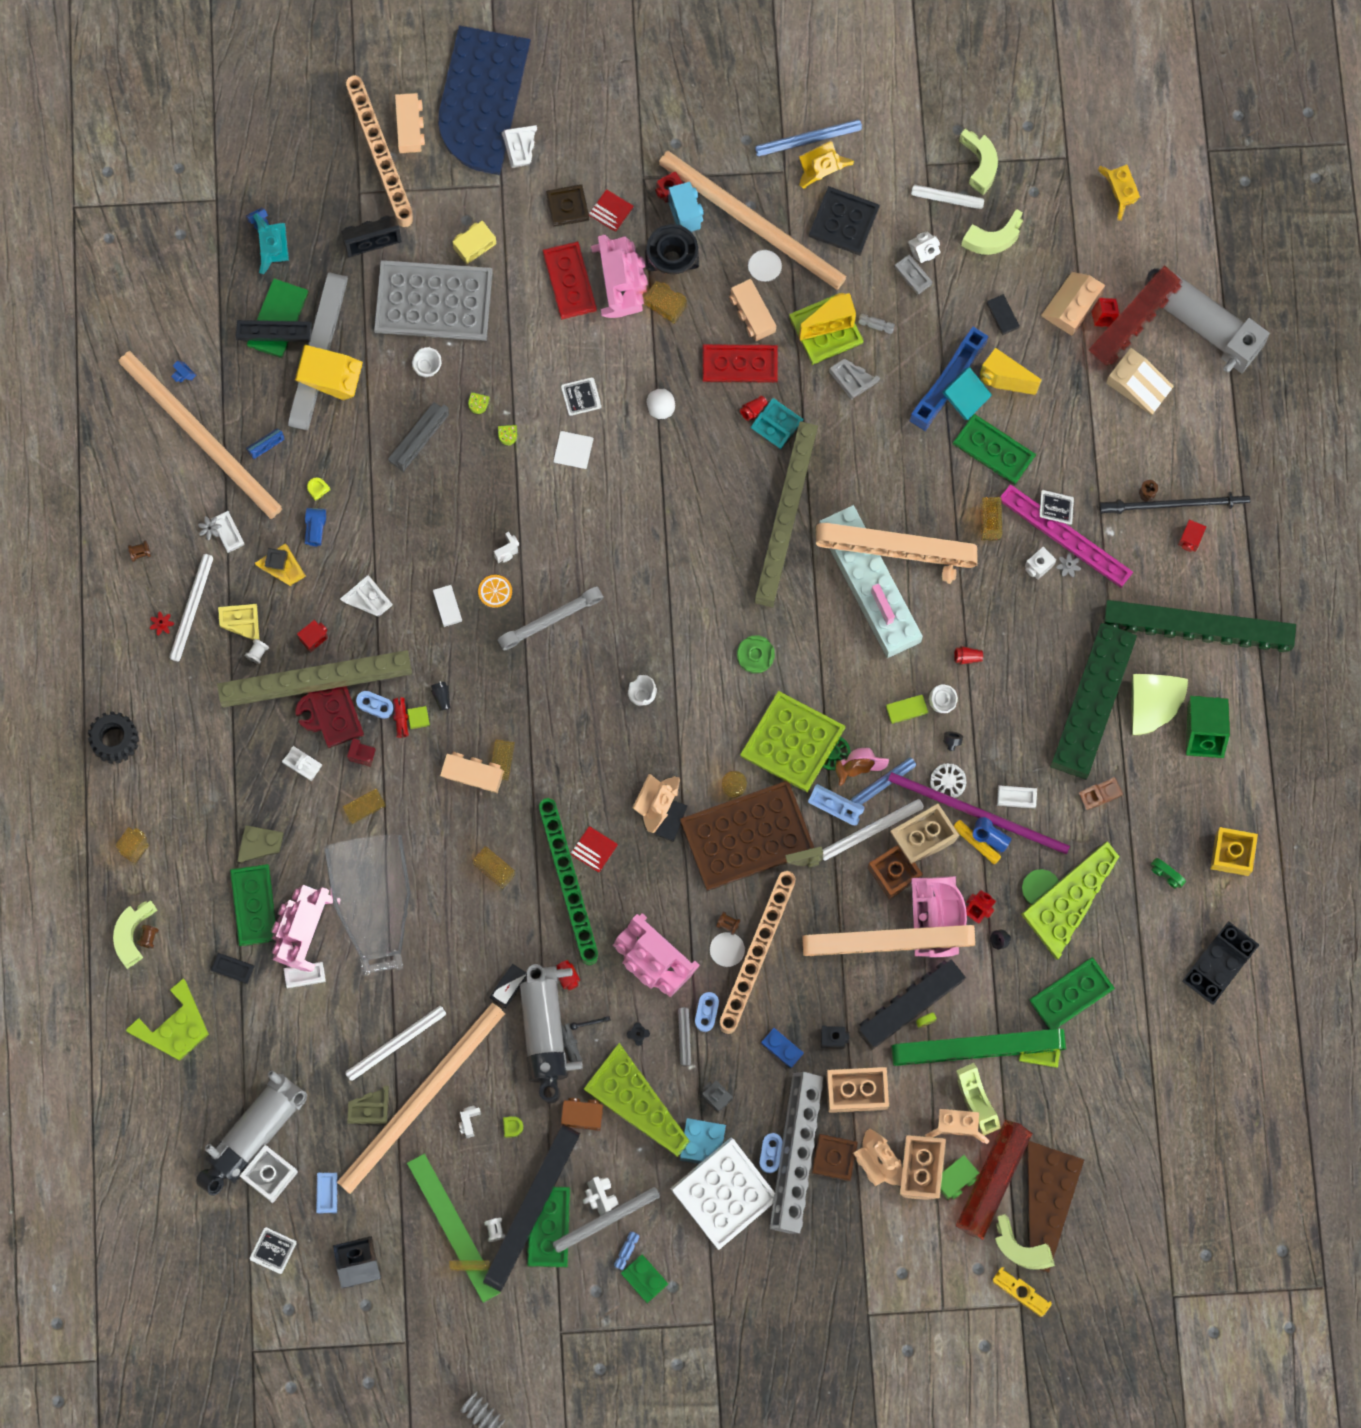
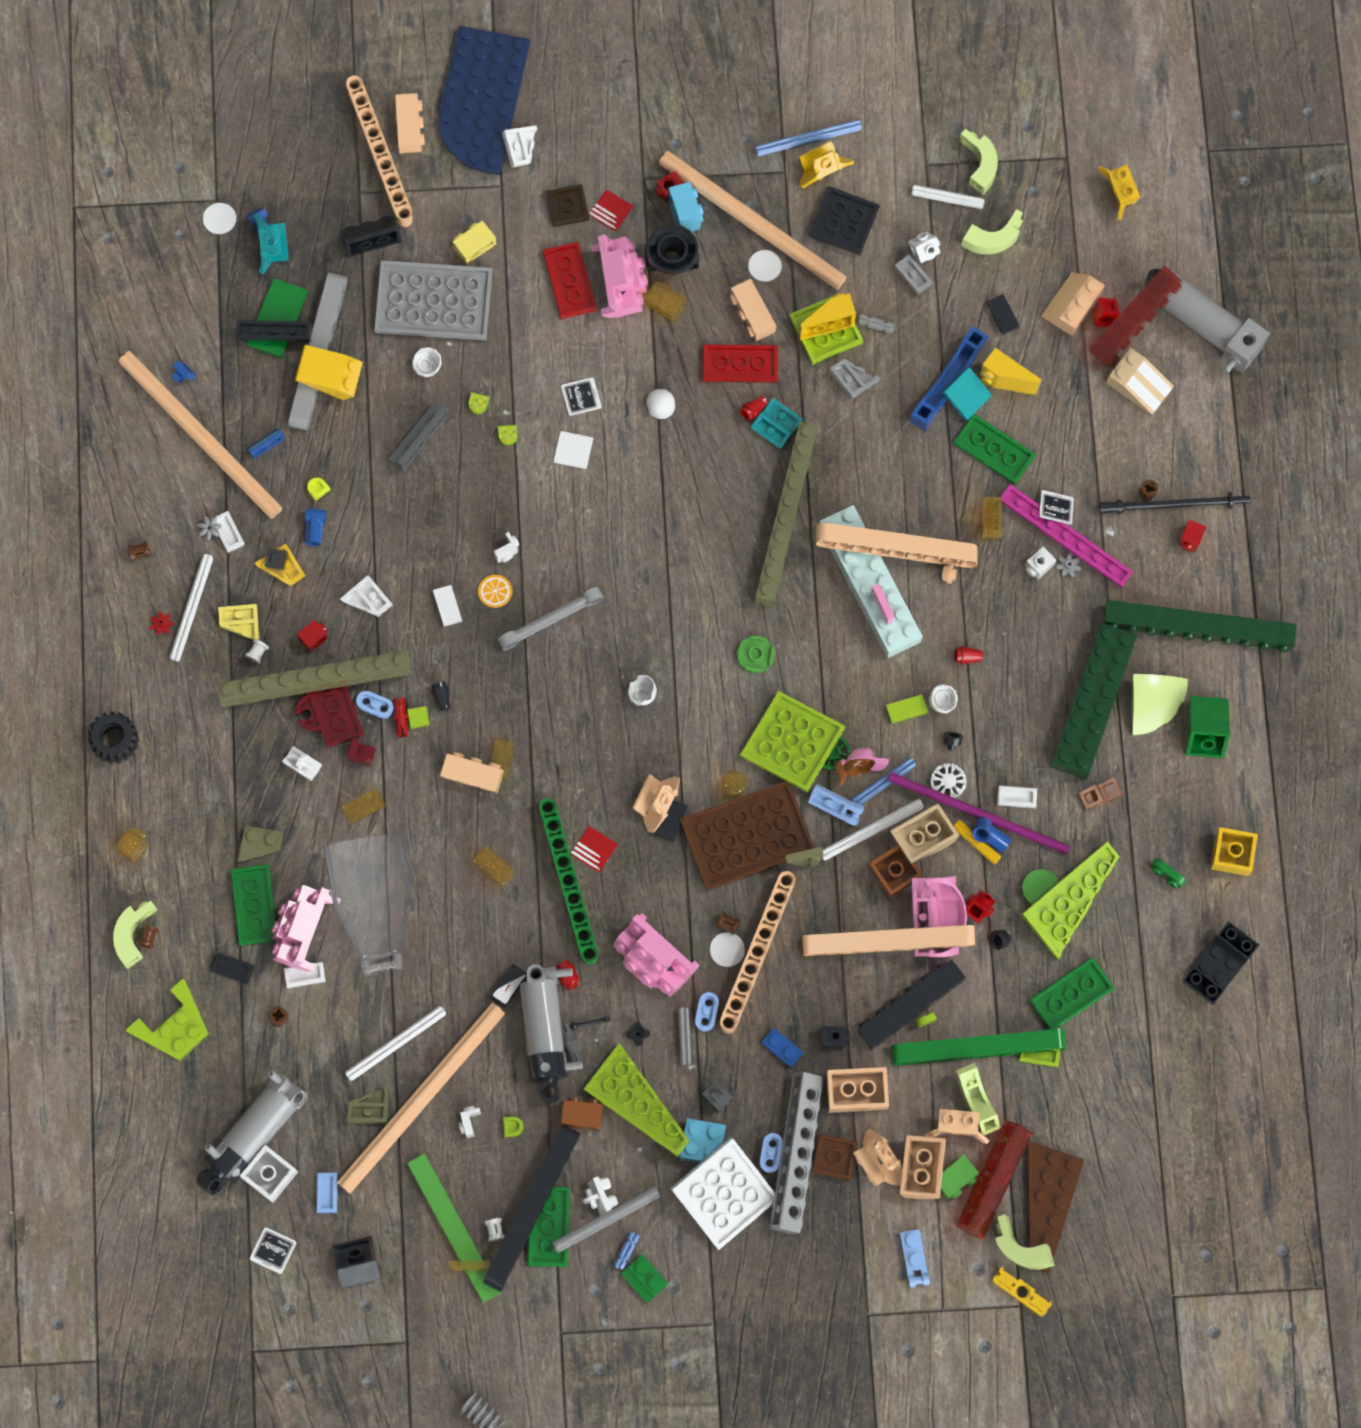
none -> white sticker [203,203,236,234]
none -> reddish brown bush [269,1006,288,1027]
none -> light blue plate [900,1229,930,1288]

